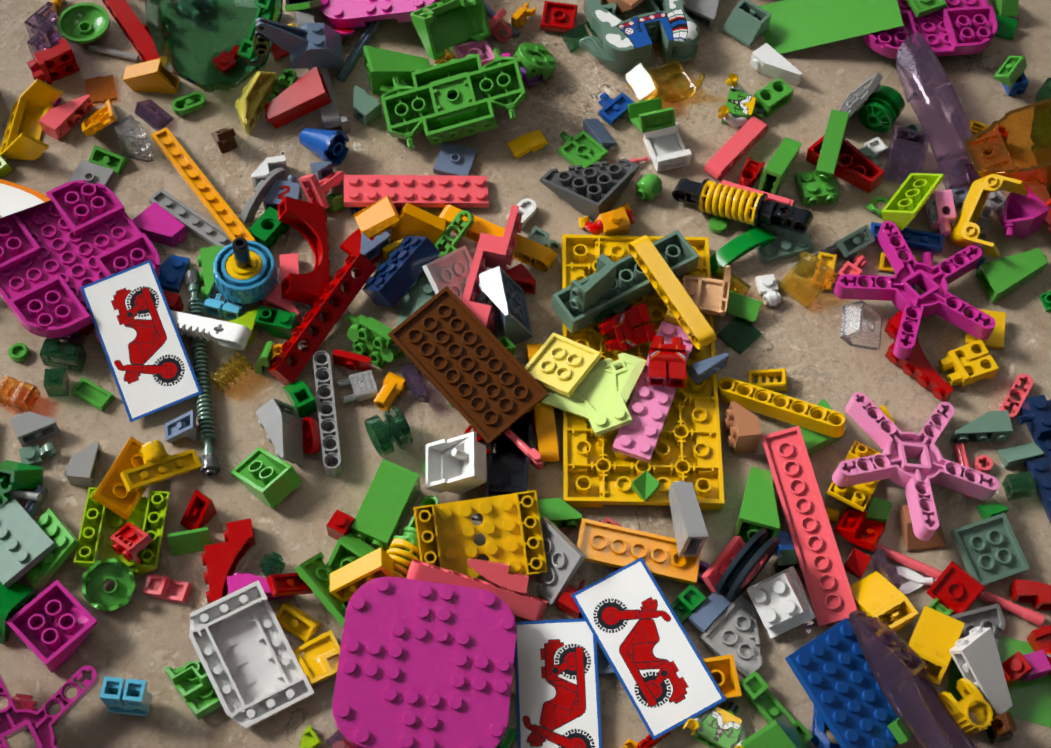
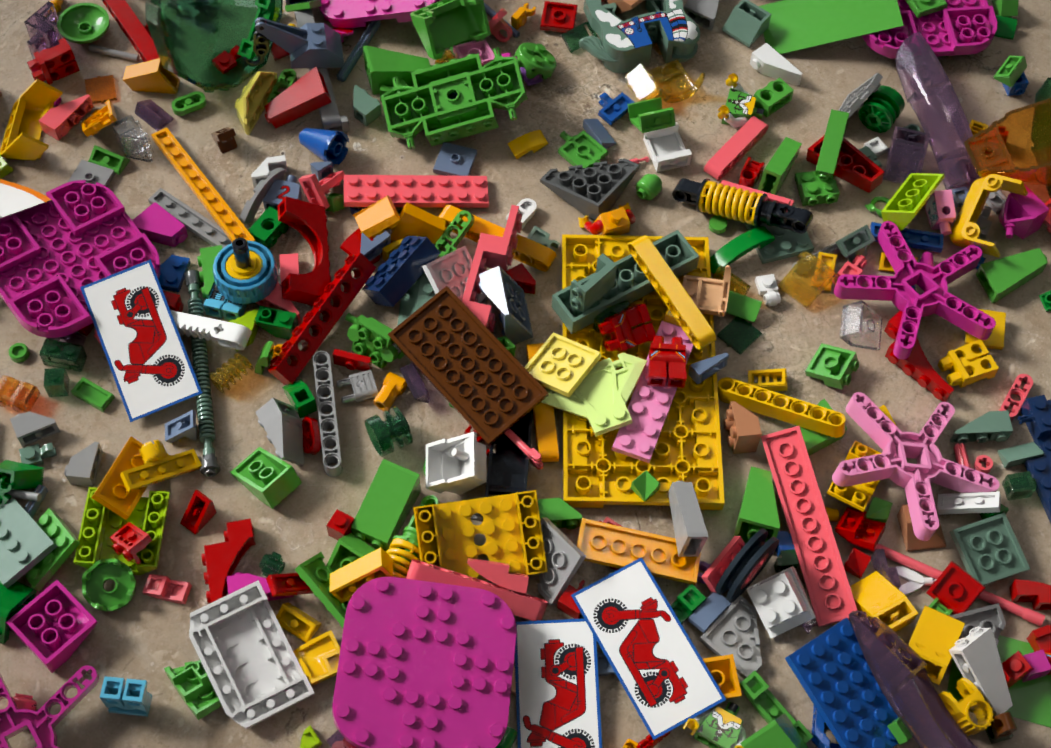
bright green slope [167,527,212,556] -> none
none -> bright green plate [805,343,860,390]
none -> white plate [937,491,1001,515]

